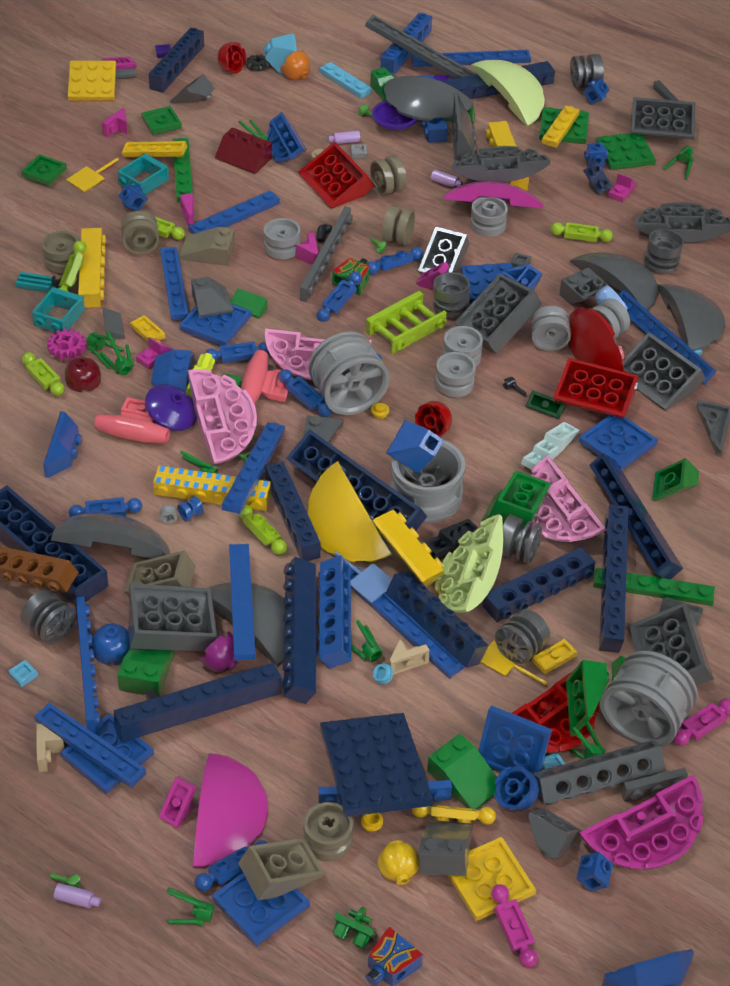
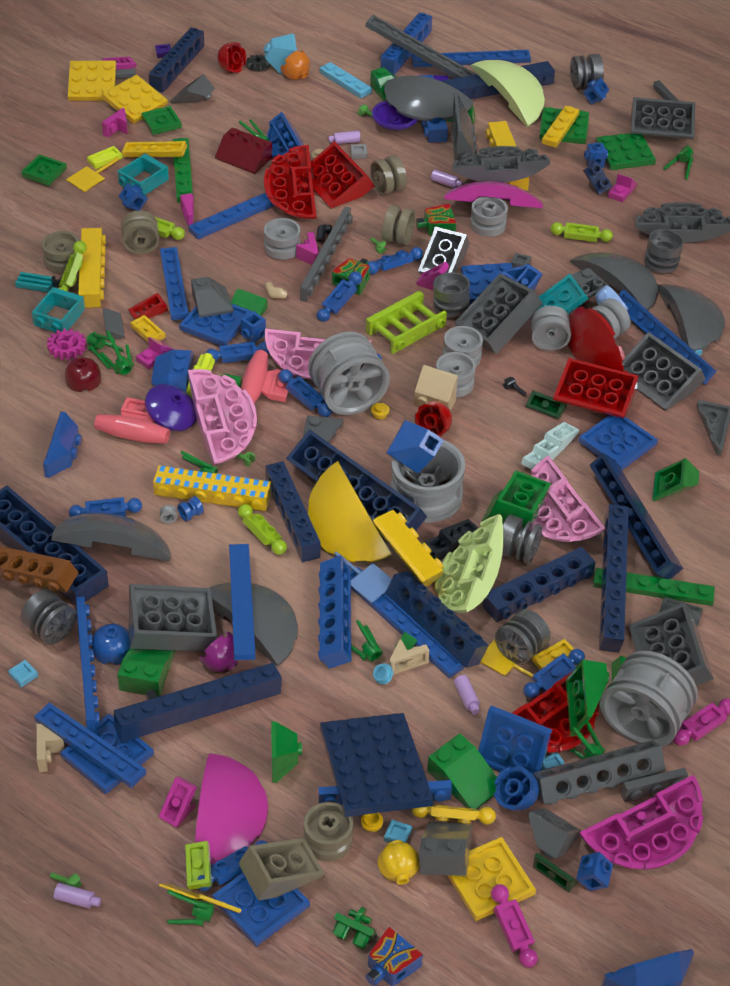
lime plate [22,352,65,396] -> none
dark tan slope [125,550,196,595] -> none
dark tan slope [179,227,235,266] -> none
blue plate [222,422,285,514] -> none
dark blue brick [282,557,316,704] -> none
none -> neon yellow tile [87,146,123,169]
none -> yellow plate [102,74,168,124]
none -> red slope [128,293,169,320]
none -> yellow piece [159,883,241,913]
none -> lime plate [185,841,212,890]
none -> blue brick [241,311,266,342]
none -> red brick [264,144,317,219]
none -> tan arm [265,282,287,299]
none -> green slope [271,721,302,783]
none -> medium azure tile [384,820,413,843]
none -> green sticker [395,632,417,650]
none -> tan slope [414,365,458,411]
none -> torso [416,204,456,236]
none -> lavender cylinder [454,675,480,715]
none -> blue plate [523,649,585,699]
none -> dark green slope [533,853,578,893]
none -> teal plate [536,274,589,314]

